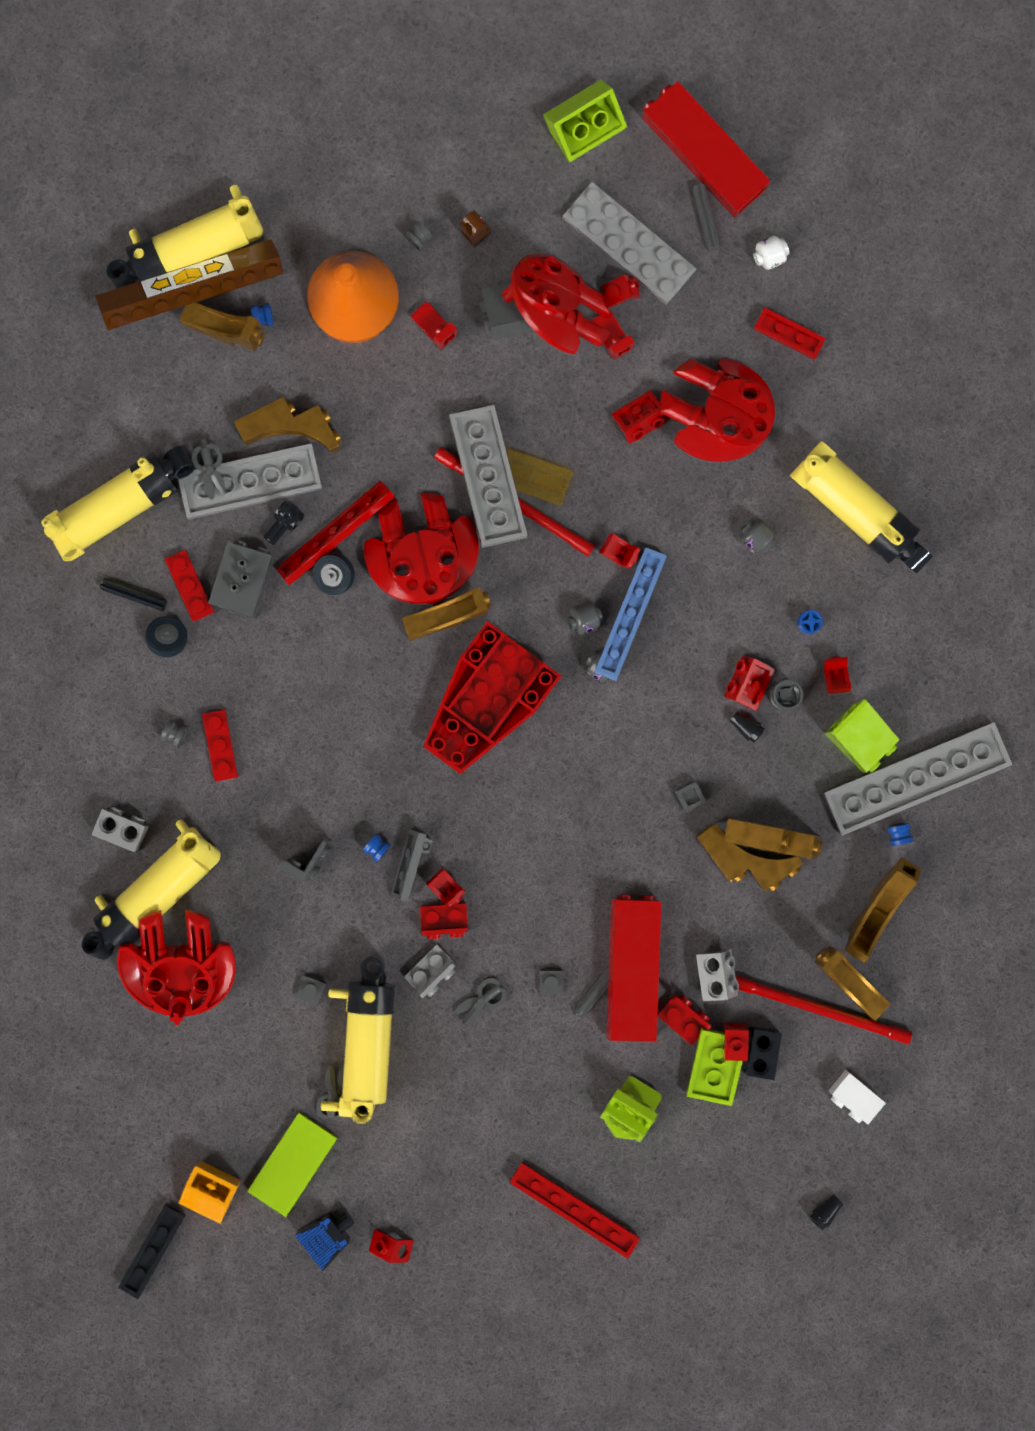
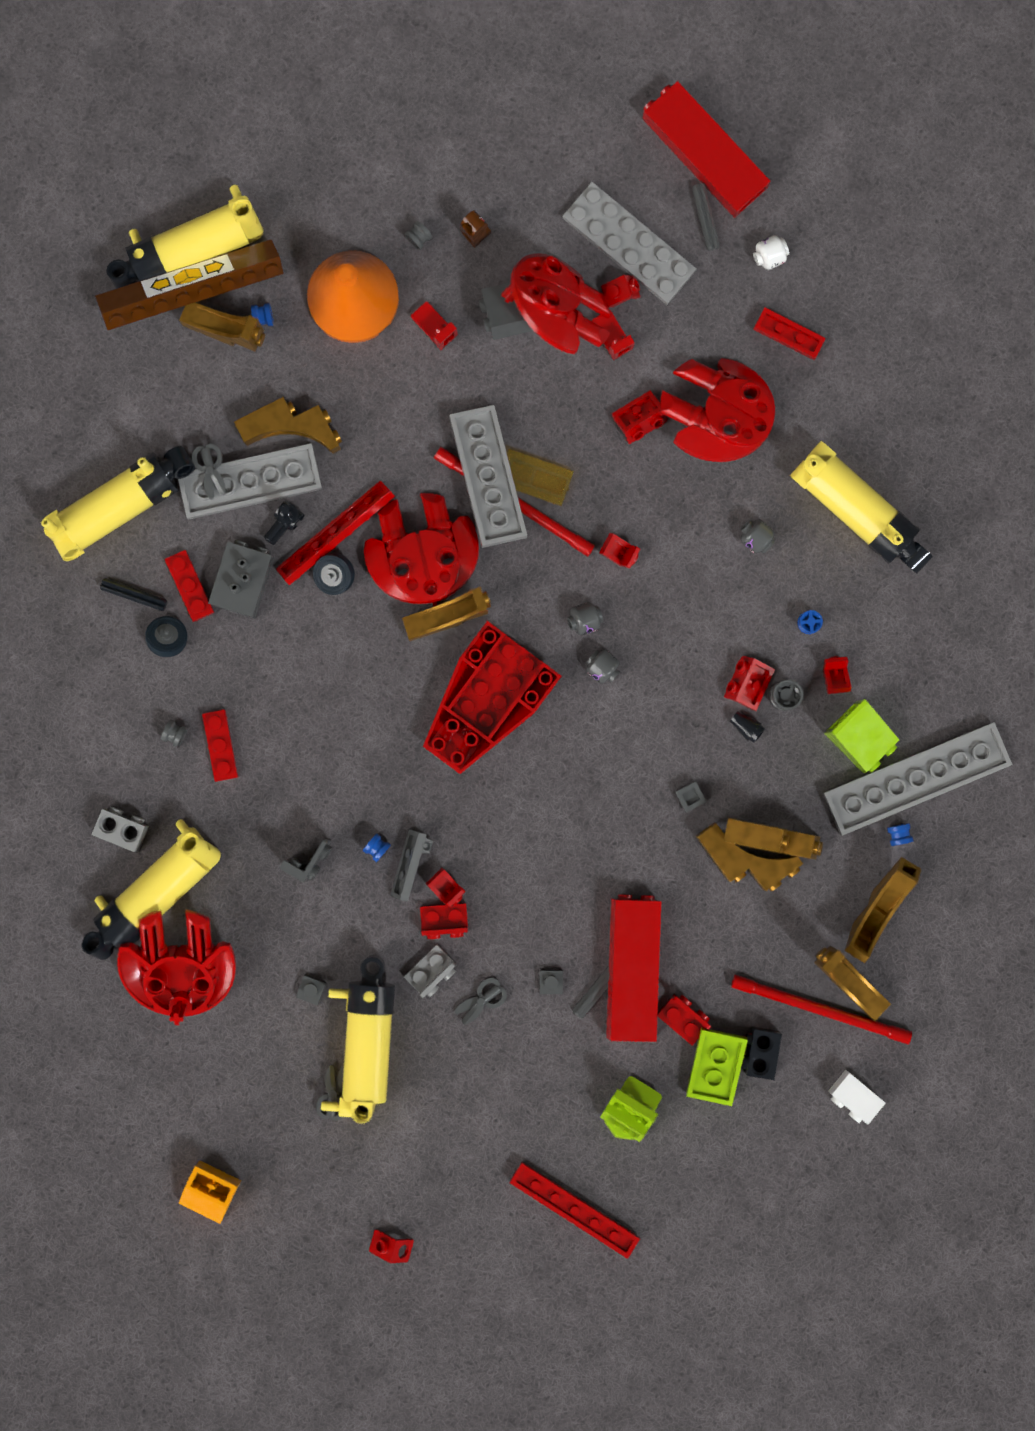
black plate [118,1203,186,1299] -> none
lime tile [247,1112,338,1217] -> none
black torso [295,1212,355,1271] -> none
lime slope [543,80,627,162] -> none
medium blue plate [595,547,667,681] -> none
light grey brick [696,949,739,1001] -> none
red bracket [723,1022,749,1061] -> none
black cone [809,1195,843,1231] -> none

